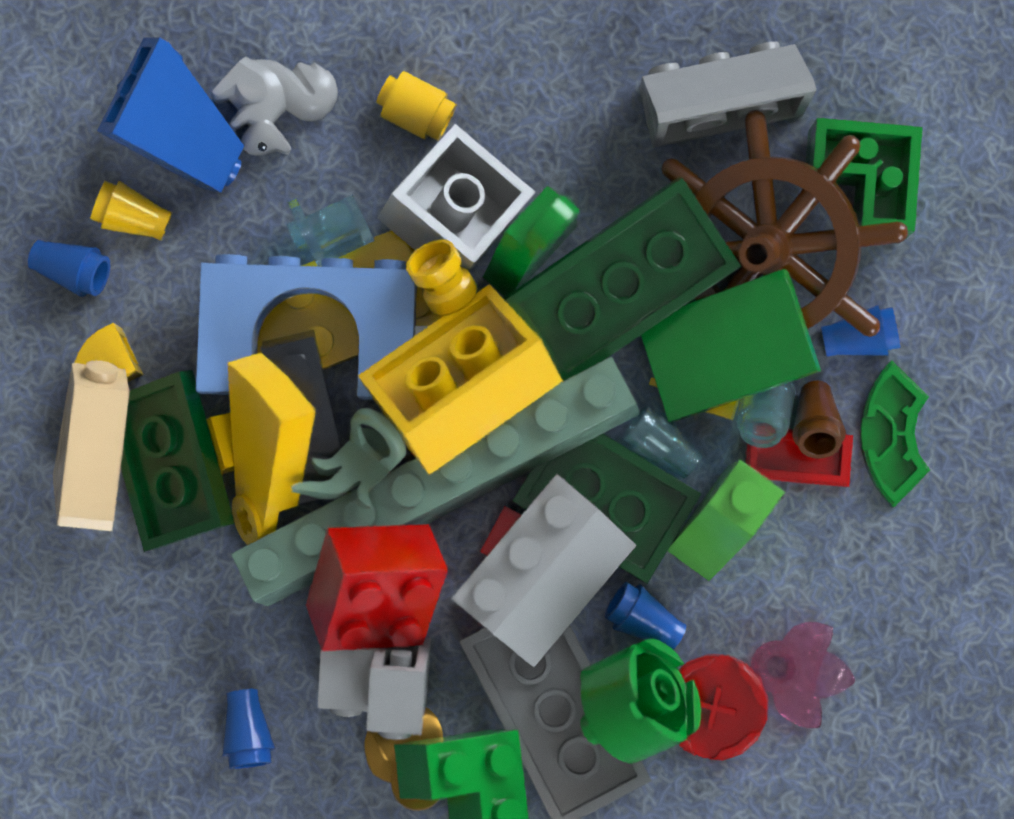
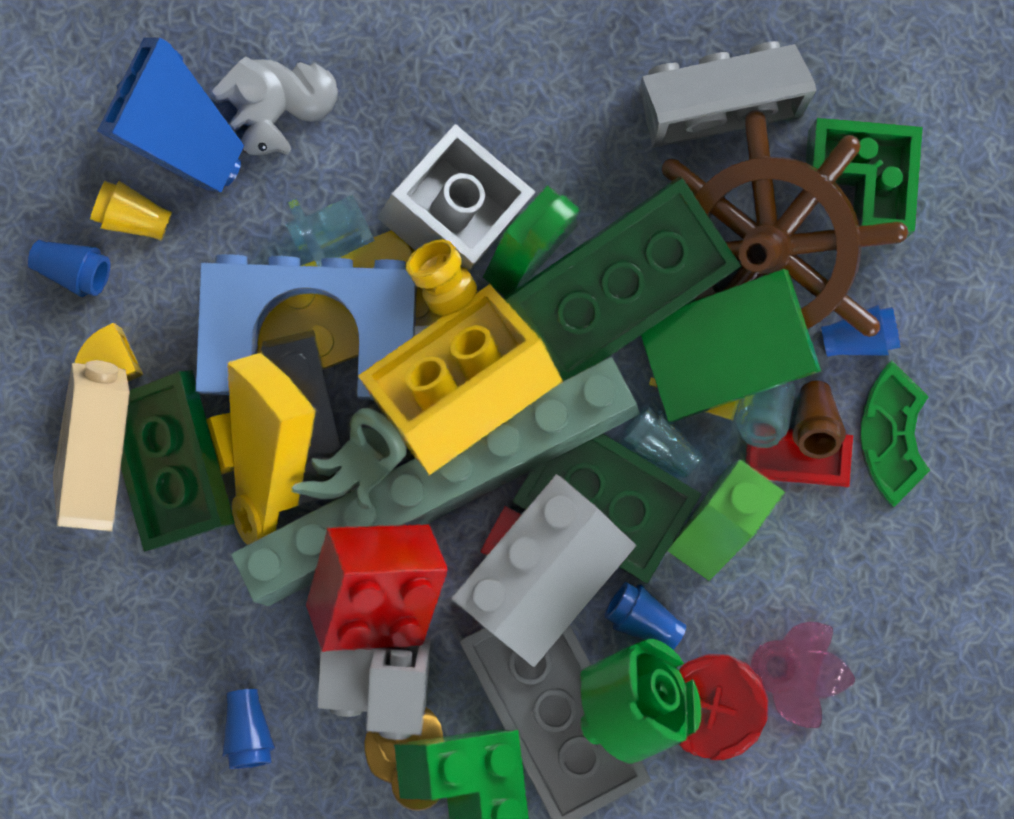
yellow brick [376,71,457,141] -> none

